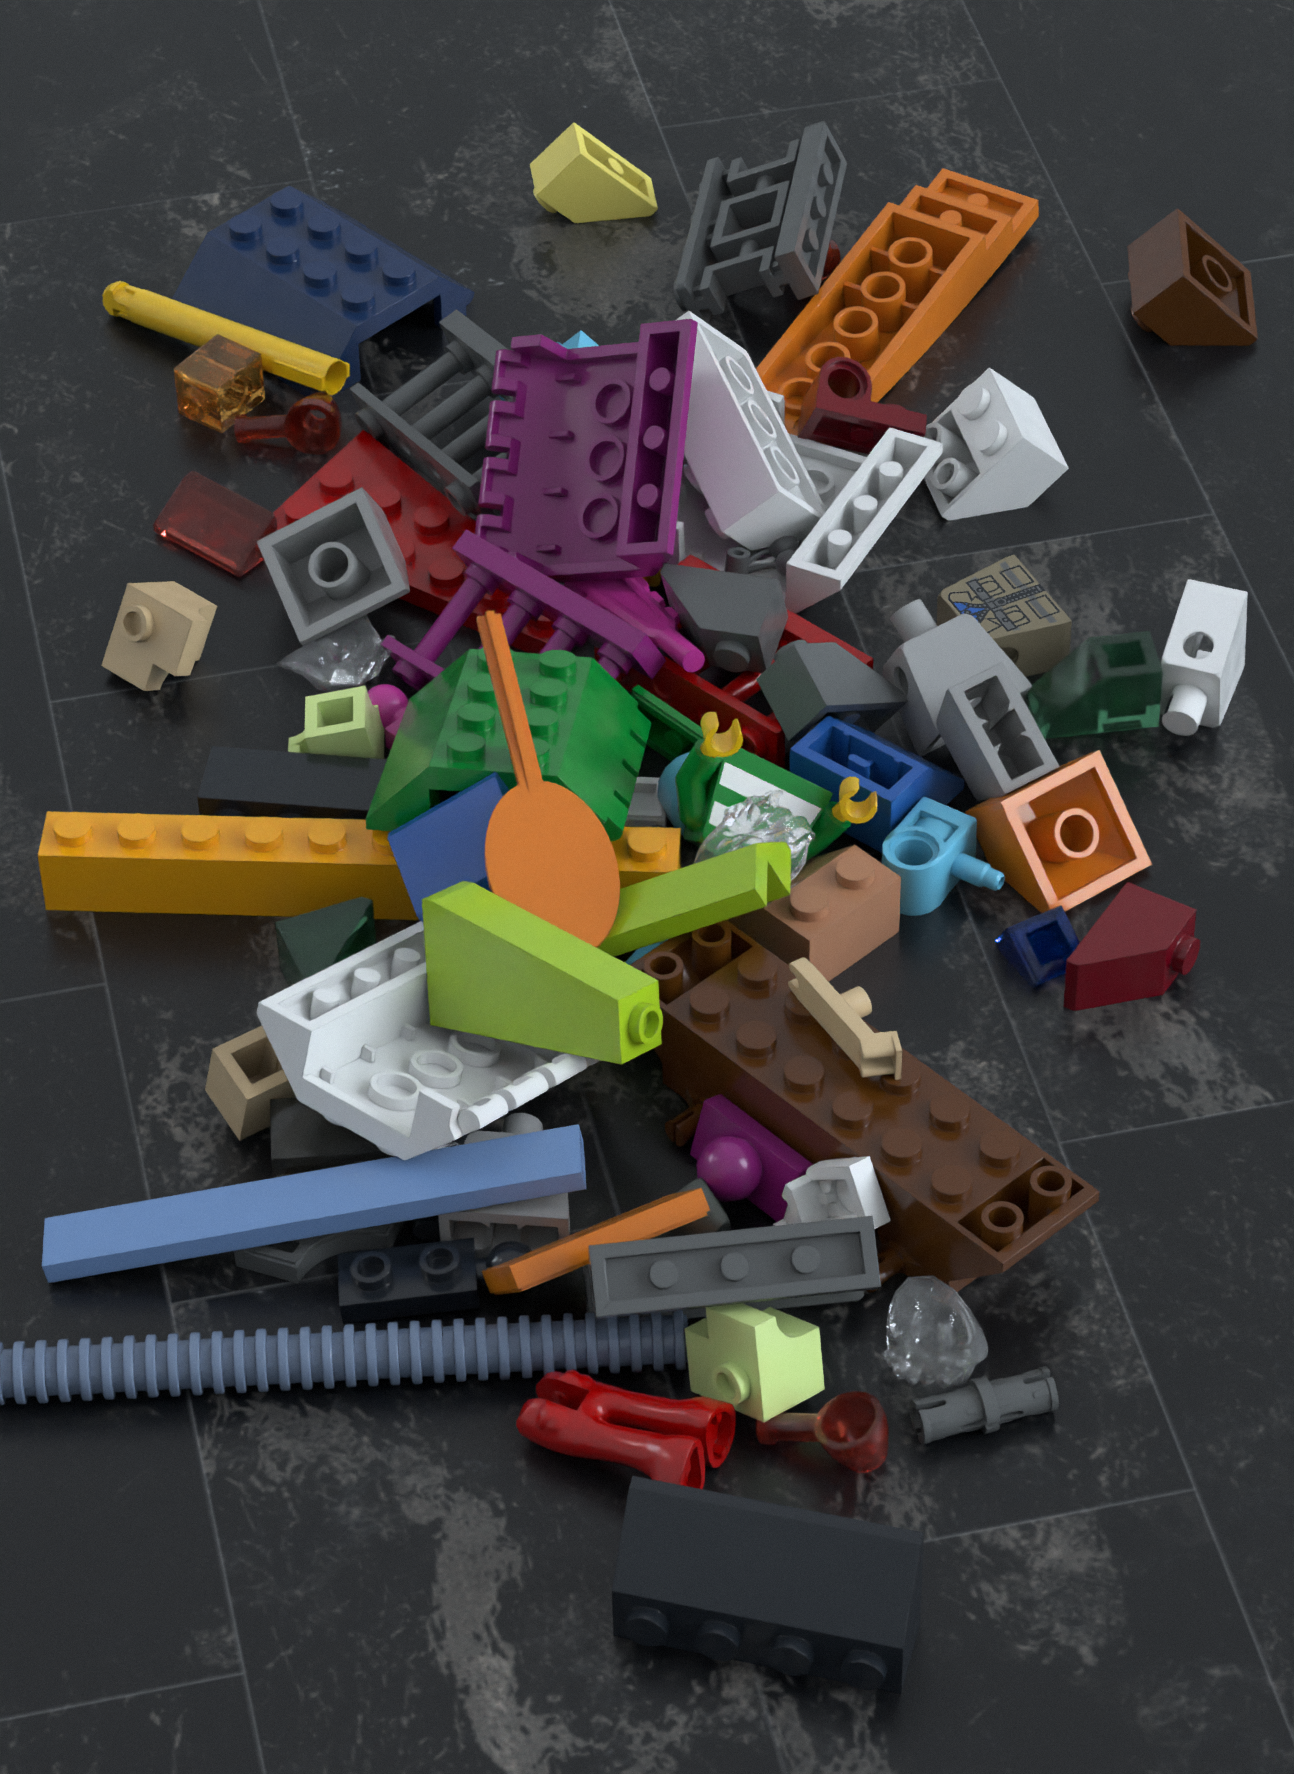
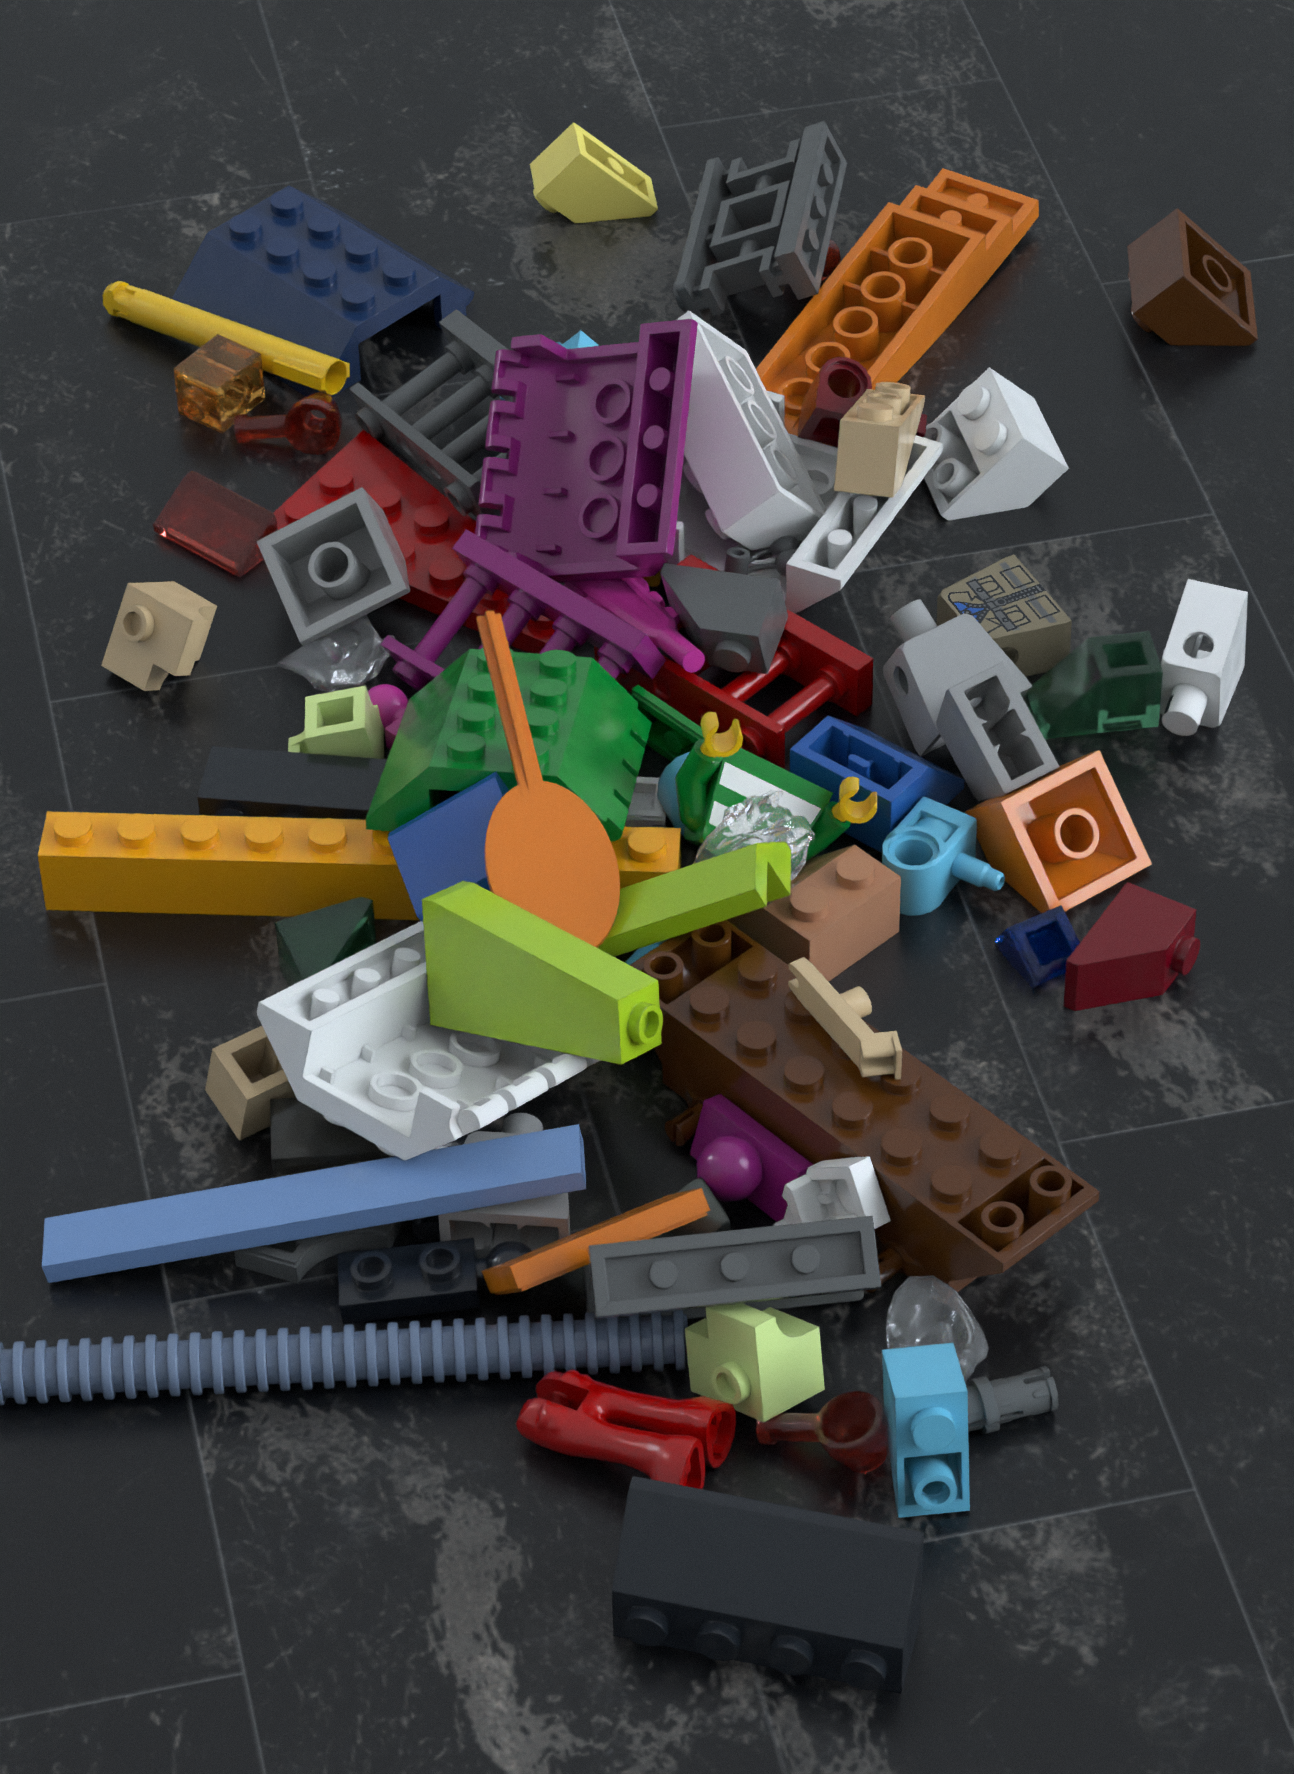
dark grey slope [756,640,908,741] -> none
none -> tan slope [834,382,925,498]
none -> medium azure slope [882,1343,970,1518]

